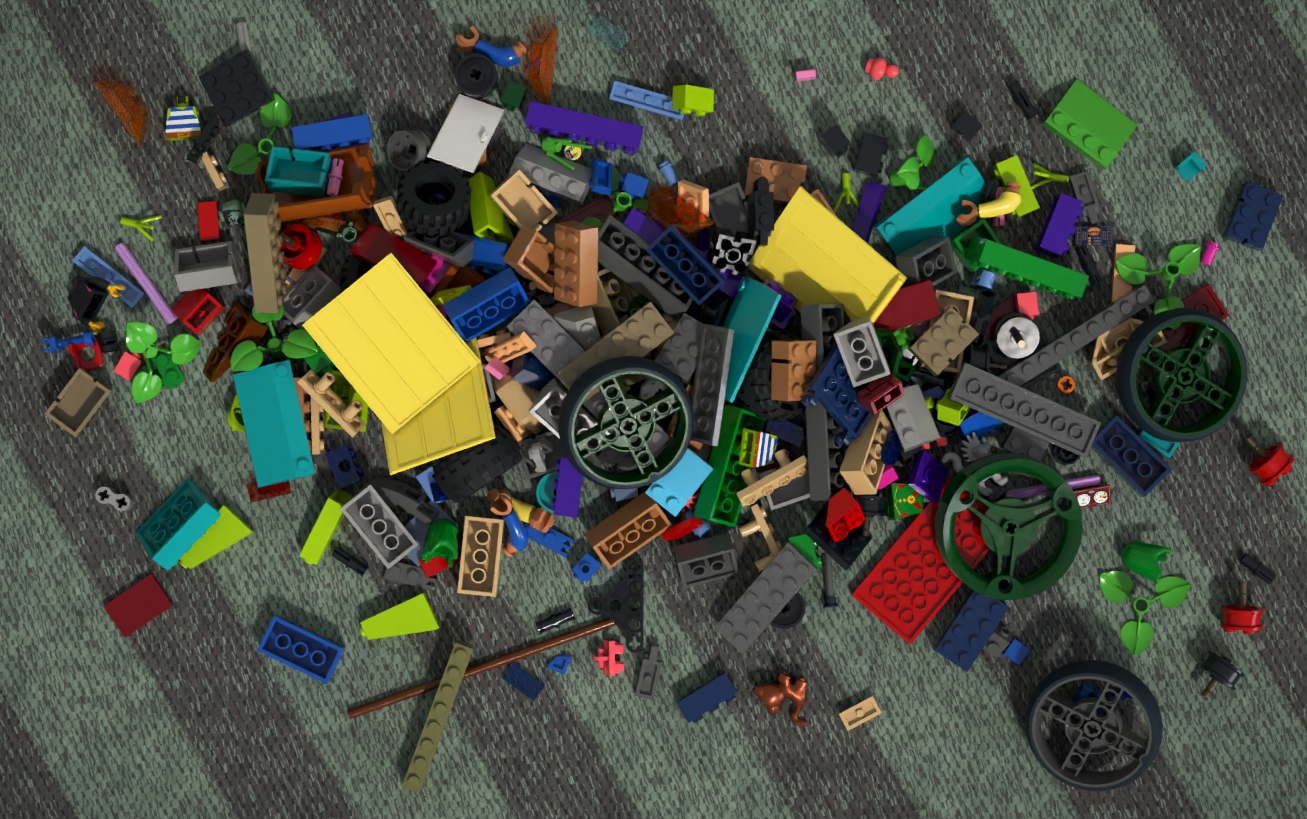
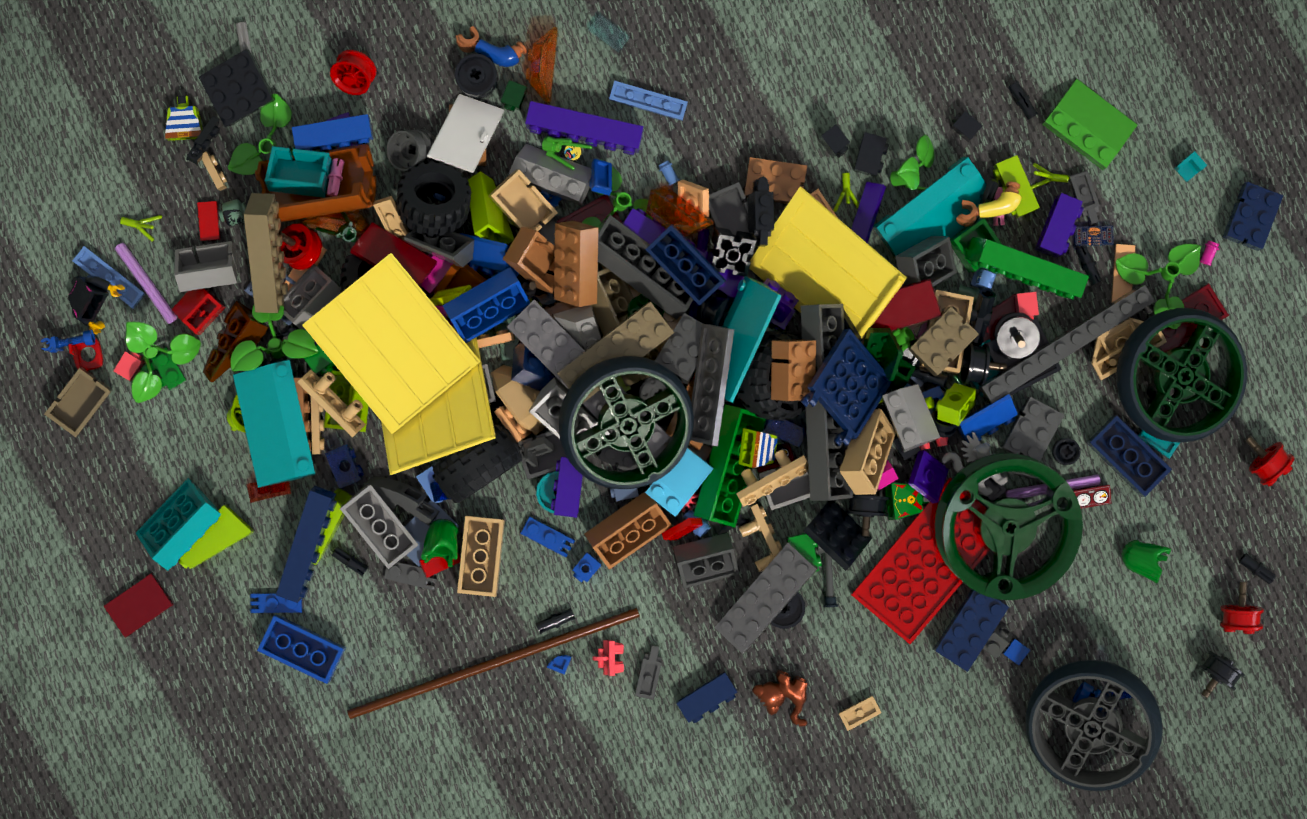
clear orange wedge [93,79,148,146] -> none
light grey axle [95,486,134,511] -> none
black wheel [97,330,120,353] -> none
lime slope [359,592,440,640] -> none
olive brick [402,639,474,793] -> none
light nougat tile [481,331,537,363] -> none
bright pink tile [485,357,510,380] -> none
nougat piece [487,488,555,533] -> none
piece [490,489,528,557] -> none
clear blue tile [503,663,545,701] -> none
light grey plate [528,442,546,472] -> none
black beam [587,559,644,653] -> none
blue brick [618,172,649,200] -> none
lime brick [672,85,714,117] -> none
bright pink tile [795,69,816,81] -> none
red slope [826,488,865,543] -> none
light grey slope [833,315,891,387] -> none
dark red brick [857,374,905,415] -> none
coral animal [865,57,899,80] -> none
clear blue tile [881,431,902,465] -> none
dark grey plate [948,362,1101,458] -> none
orange bush [1057,376,1075,393] -> none
bright green plant [1100,571,1191,656] -> none
none -> blue hinge [250,593,302,613]
none -> dark blue brick [276,486,337,603]
none -> red wheel [330,50,377,95]

